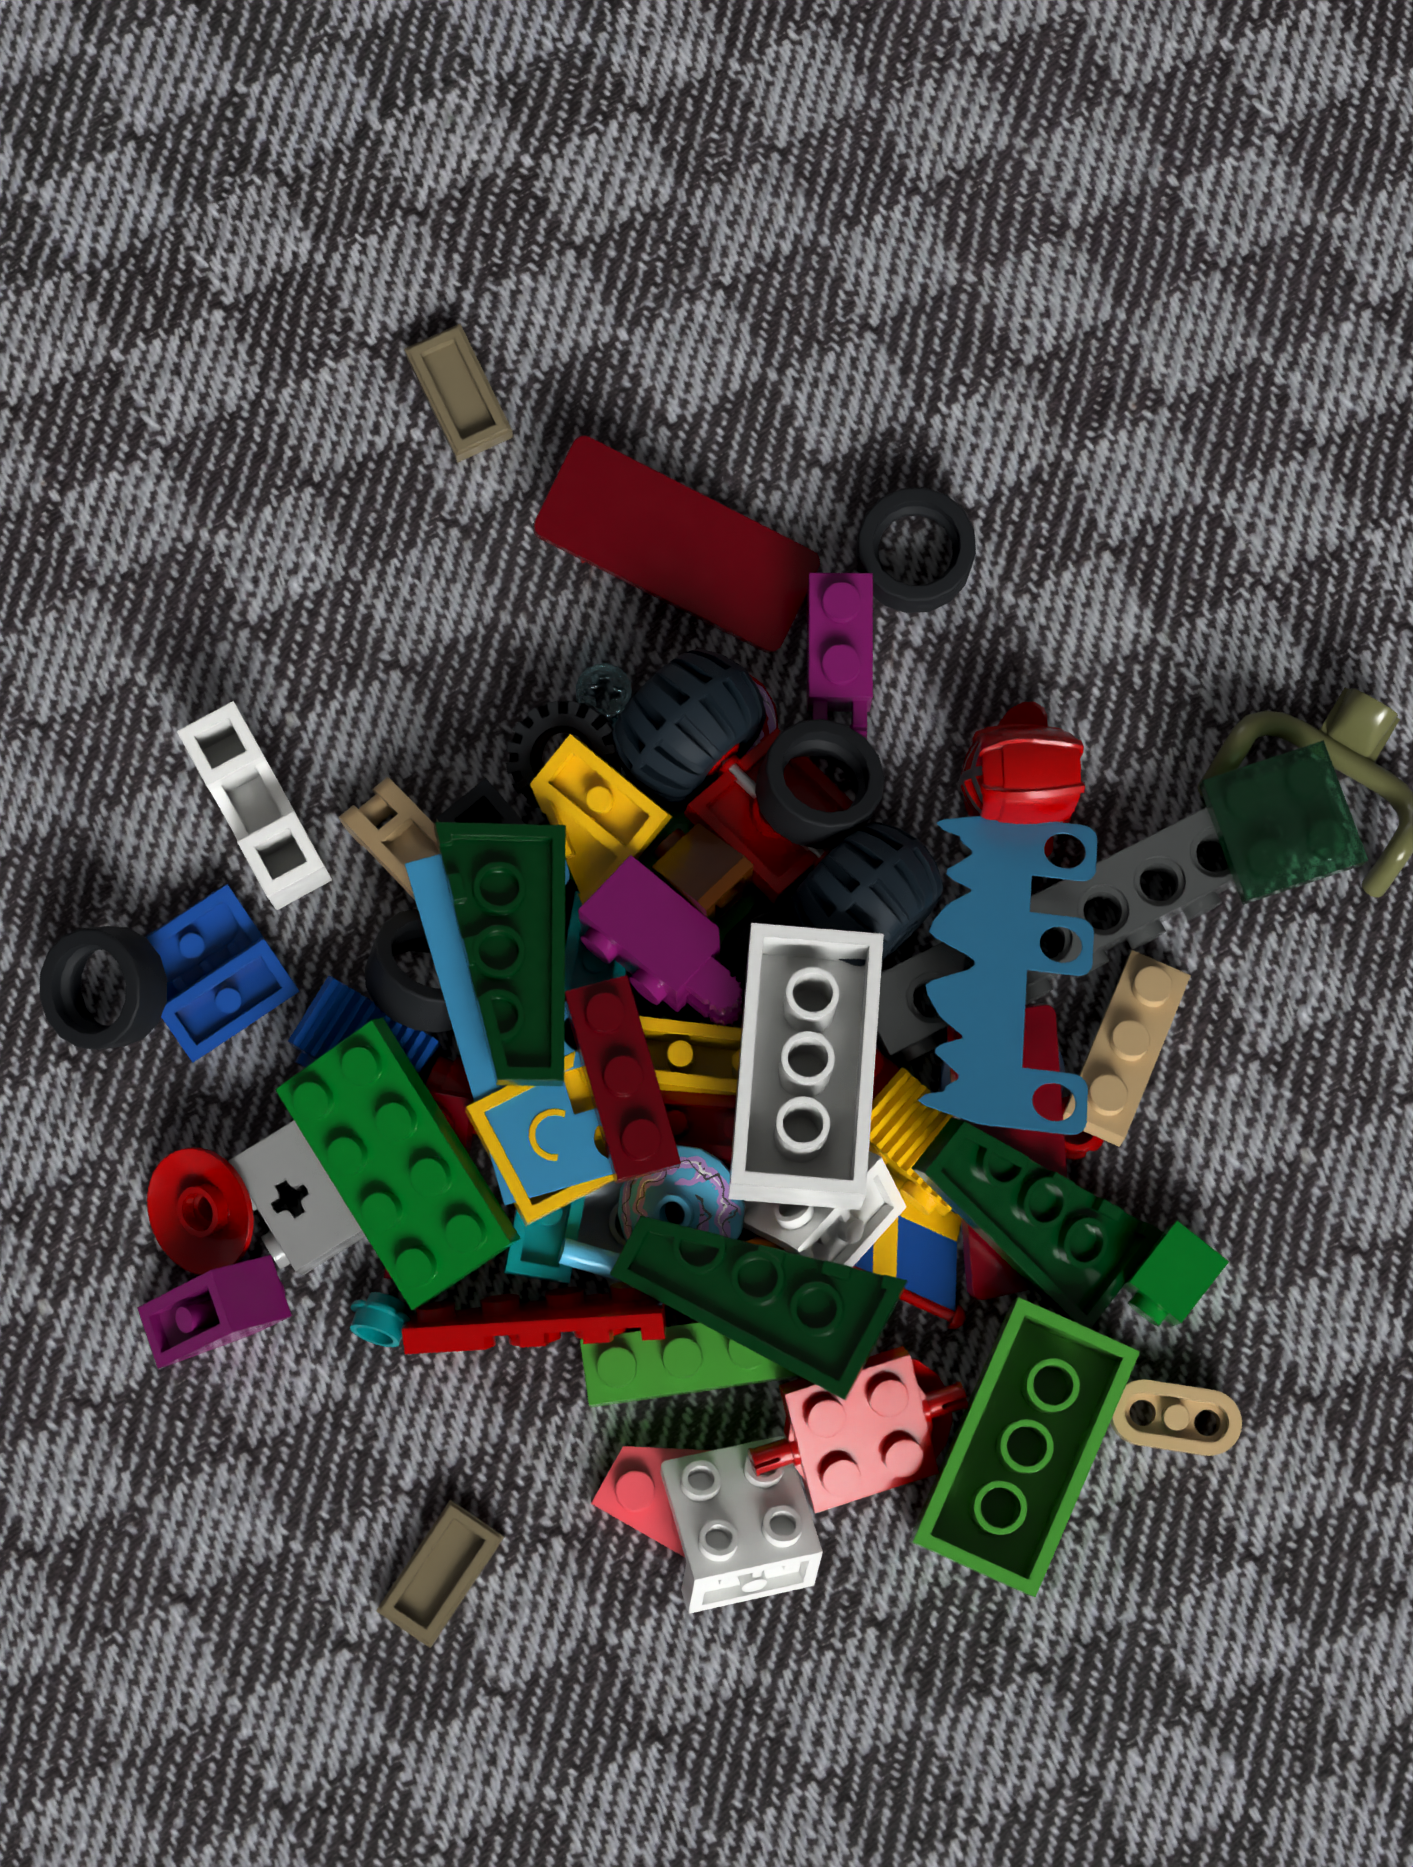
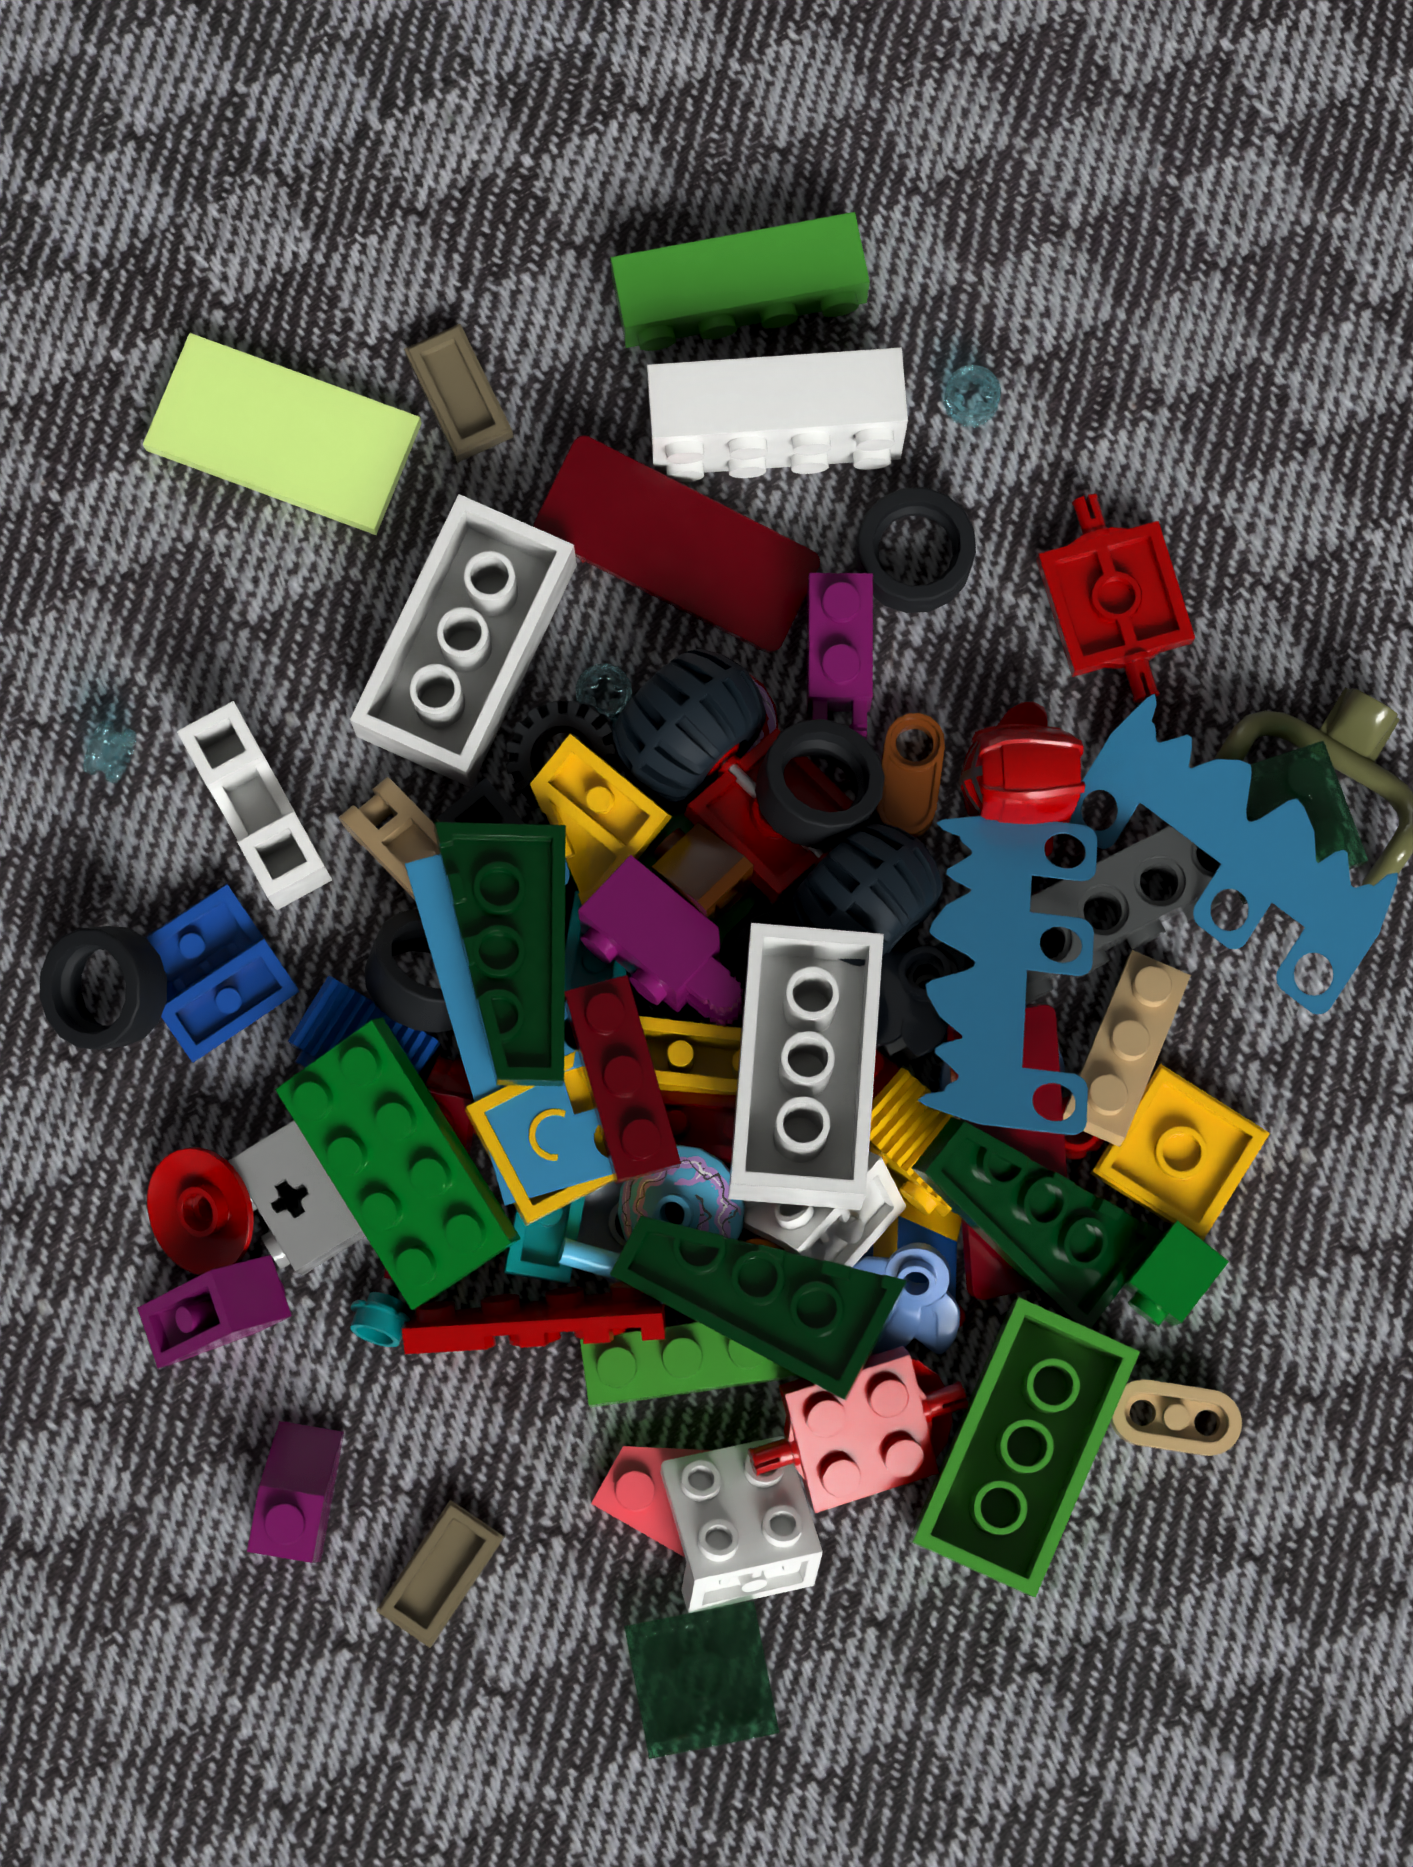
none -> clear light blue bush [83,720,136,784]
none -> yellowish green tile [143,333,422,535]
none -> magenta slope [247,1421,344,1563]
none -> white brick [350,494,577,788]
none -> bright green brick [610,212,870,351]
none -> clear green plate [624,1600,779,1759]
none -> white brick [647,347,908,482]
none -> medium blue plate [852,1242,960,1354]
none -> dark orange piece [876,713,945,838]
none -> black plate [876,946,959,1057]
none -> clear light blue bush [943,365,1001,428]
none -> red plate [1036,494,1195,703]
none -> dark azure piece [1069,694,1398,1014]
none -> yellow plate [1090,1064,1270,1240]

